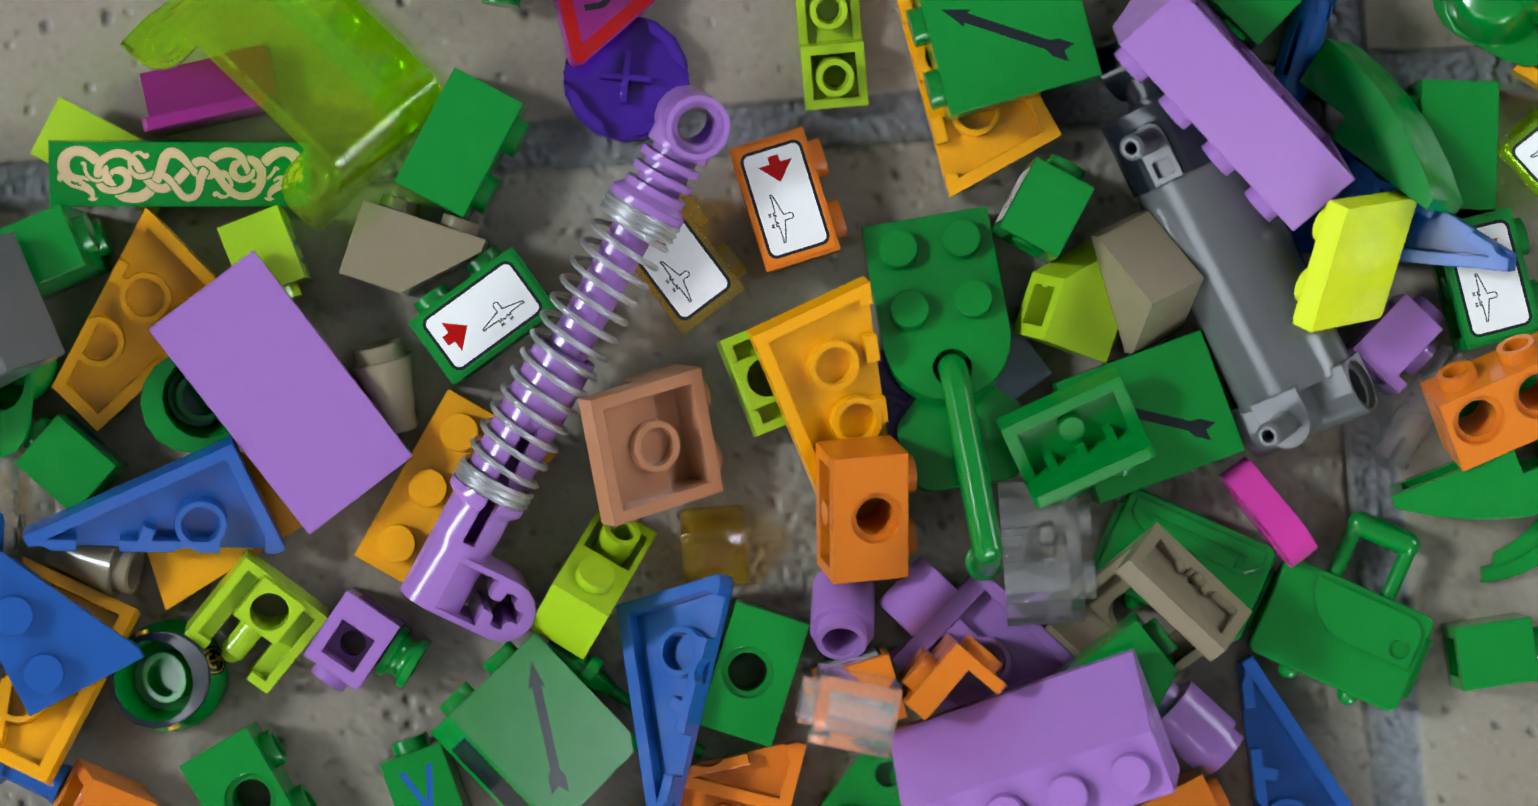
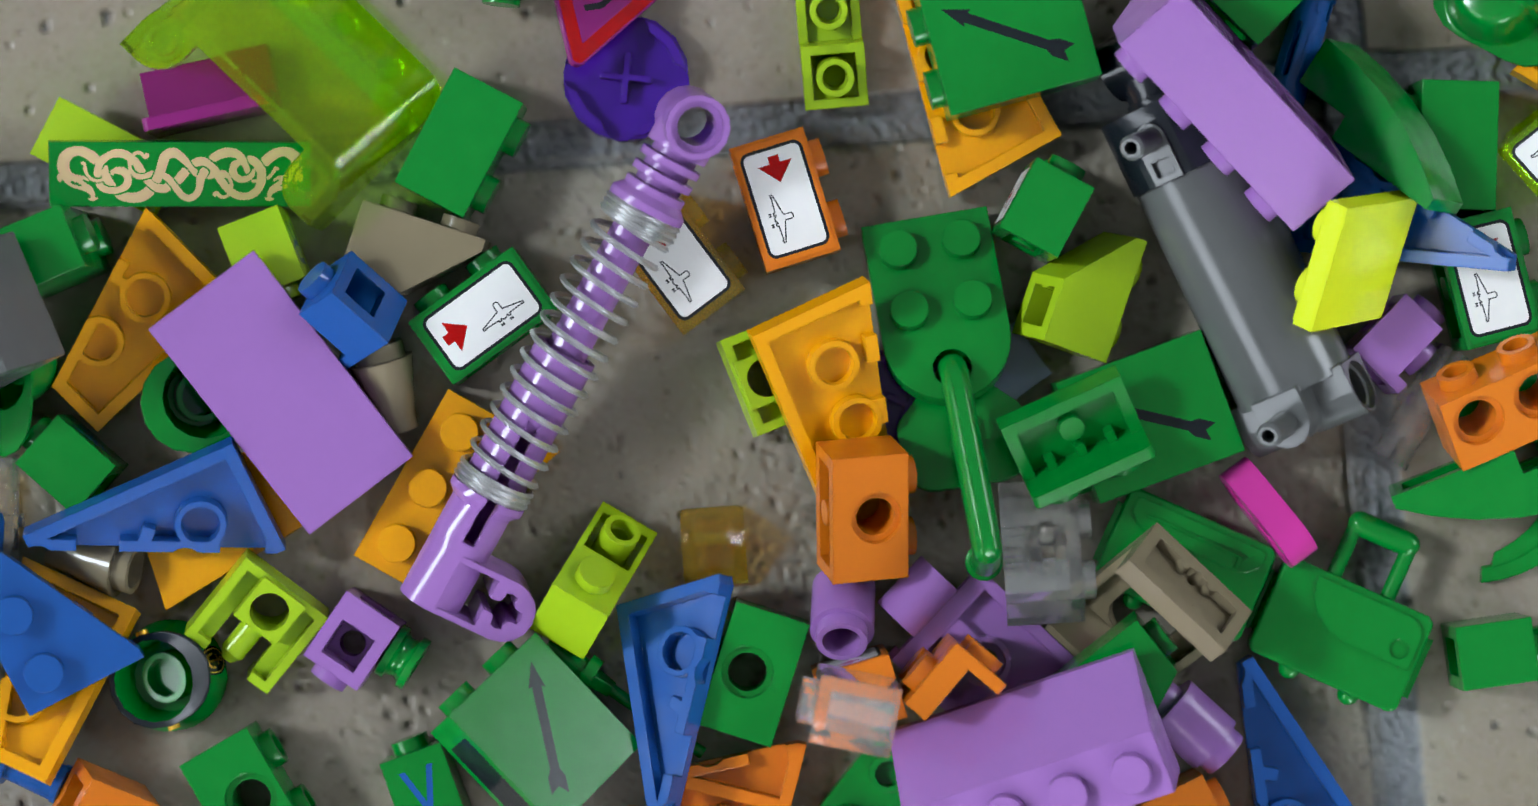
nougat plate [578,364,724,527] -> none
dark tan slope [1091,210,1204,354] -> none
none -> blue brick [298,251,408,369]

